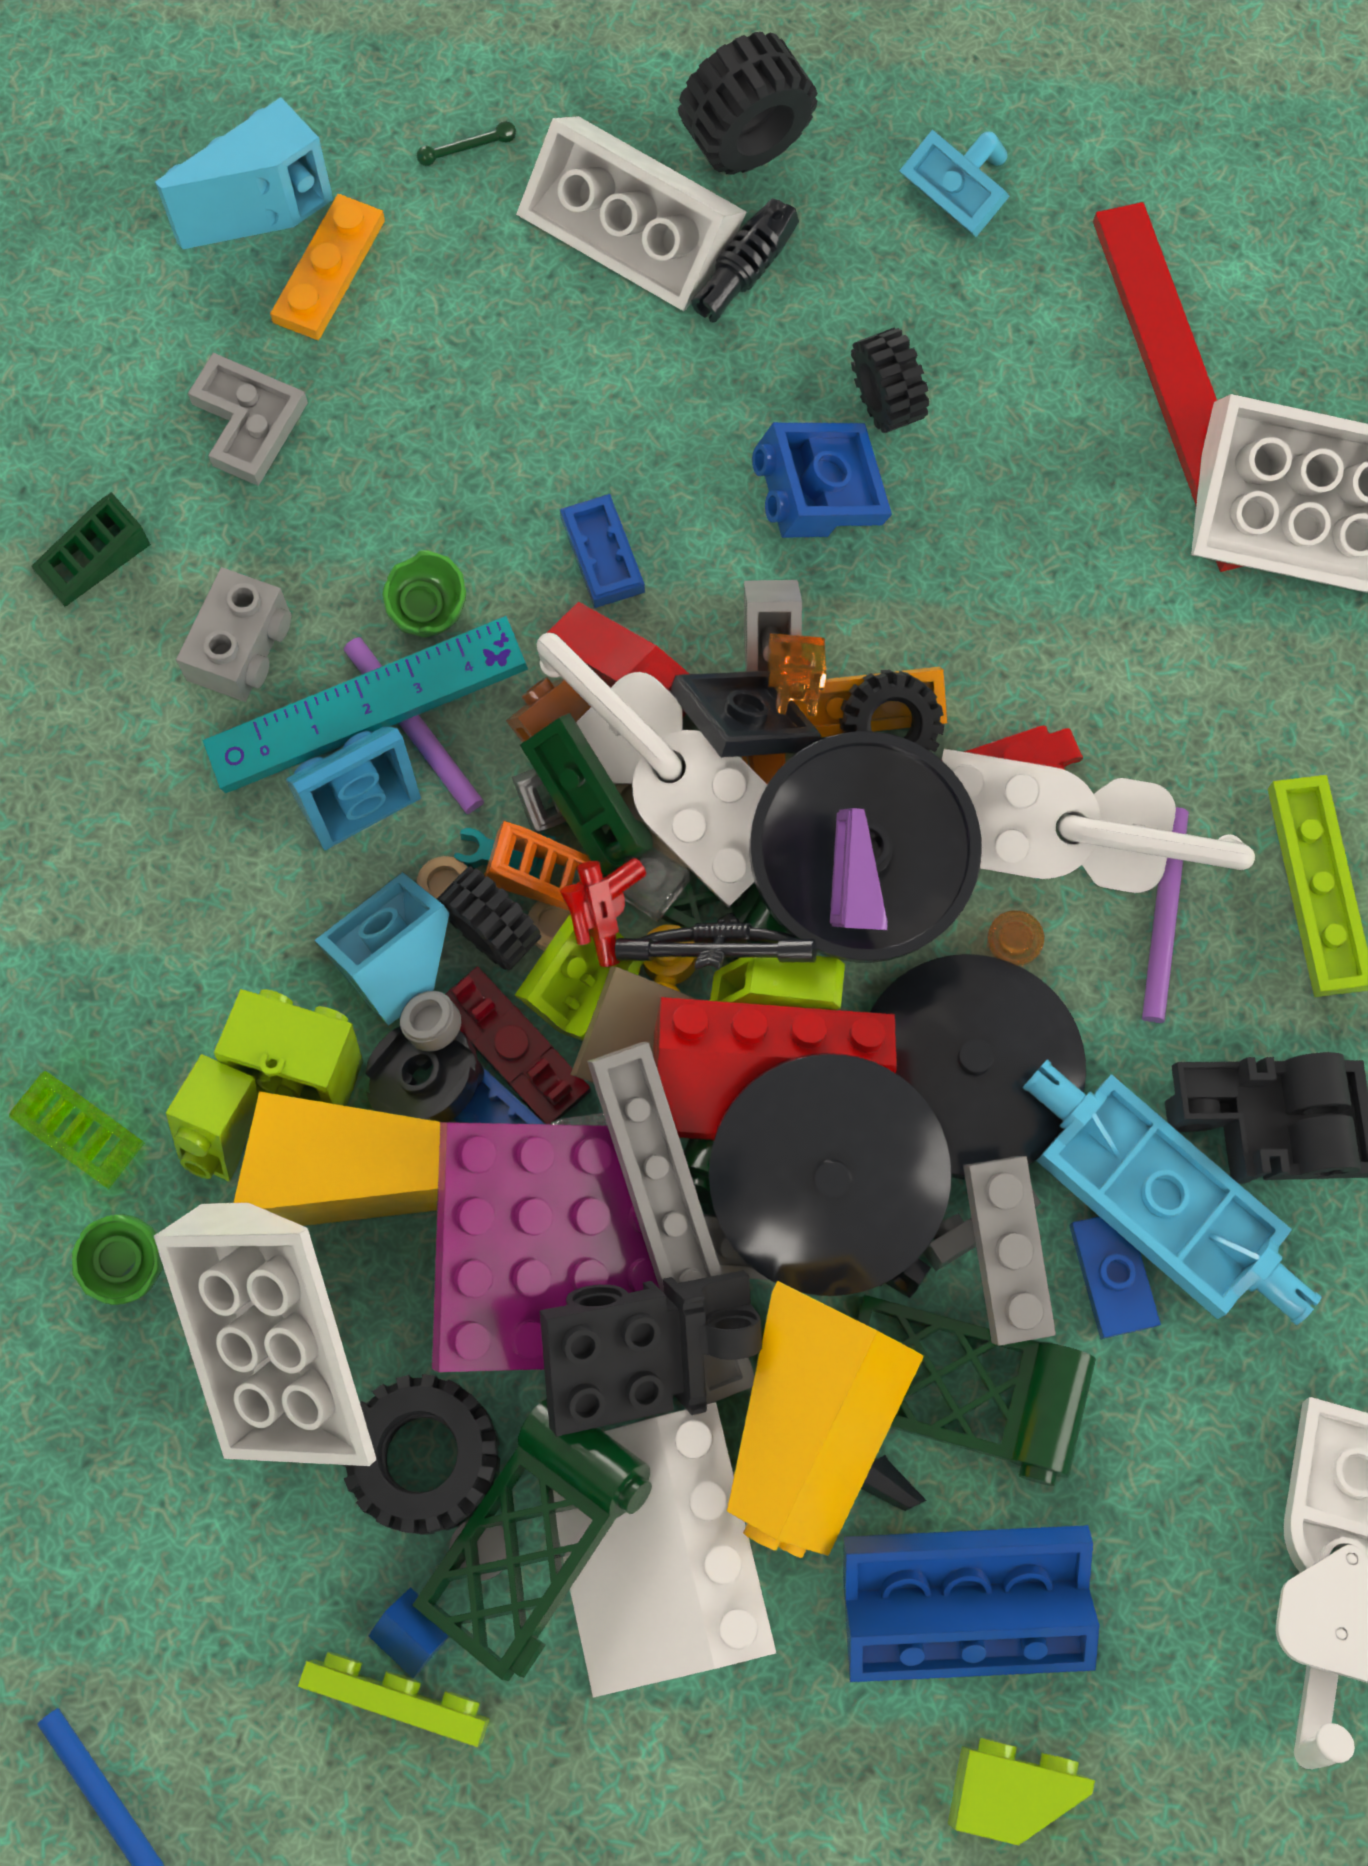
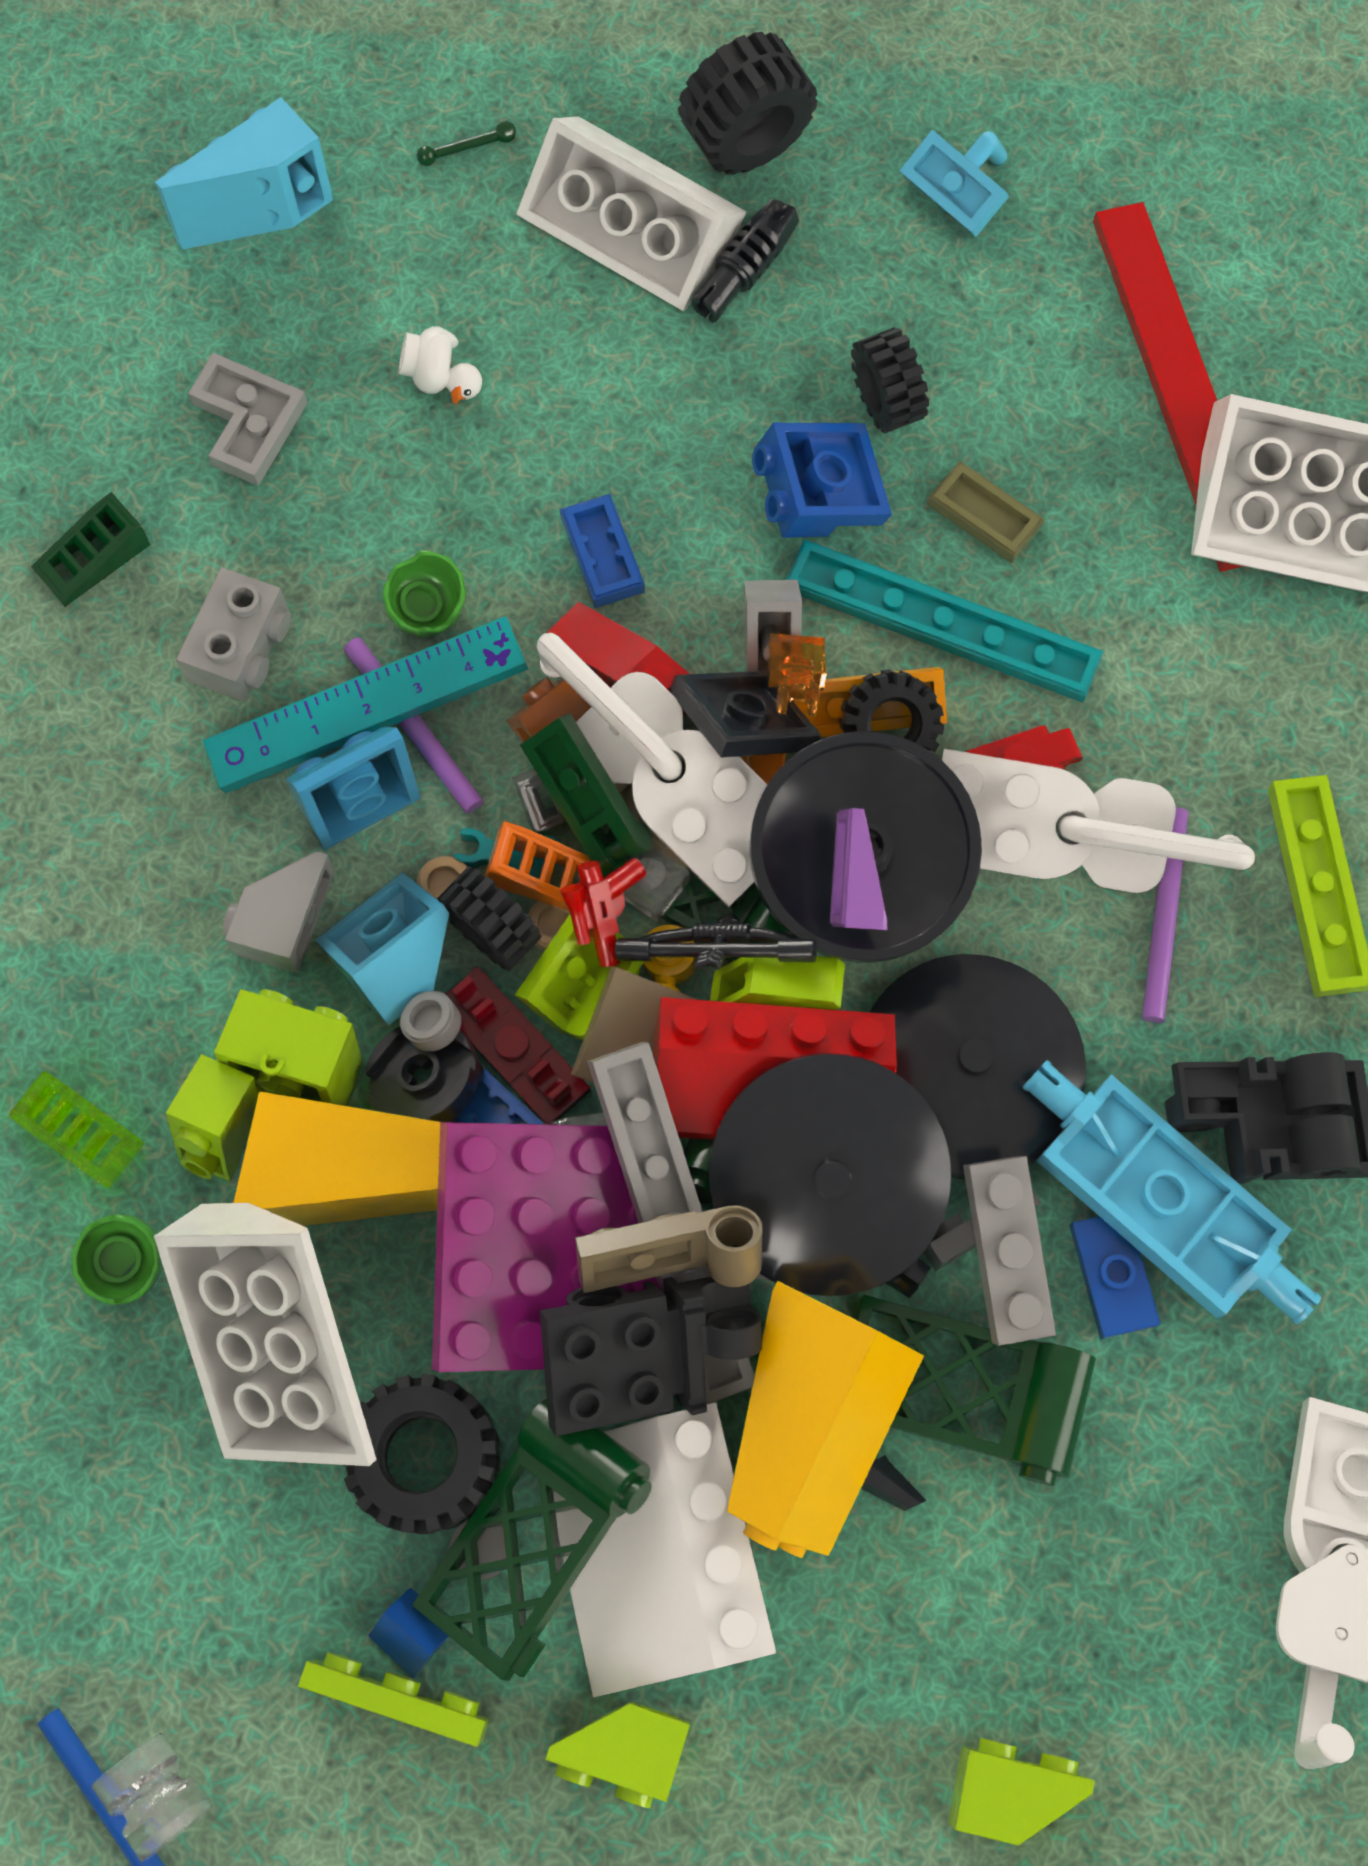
light orange plate [270,194,385,341] -> none
blue slope [843,1525,1100,1682] -> none
clear orange plate [987,910,1044,966] -> none
none -> clear wheel [91,1733,212,1863]
none -> light grey slope [223,851,335,973]
none -> white animal [398,326,482,405]
none -> lime slope [545,1701,690,1808]
none -> dark tan plate [575,1205,762,1293]
none -> teal tile [786,539,1104,703]
none -> olive tile [927,461,1045,563]

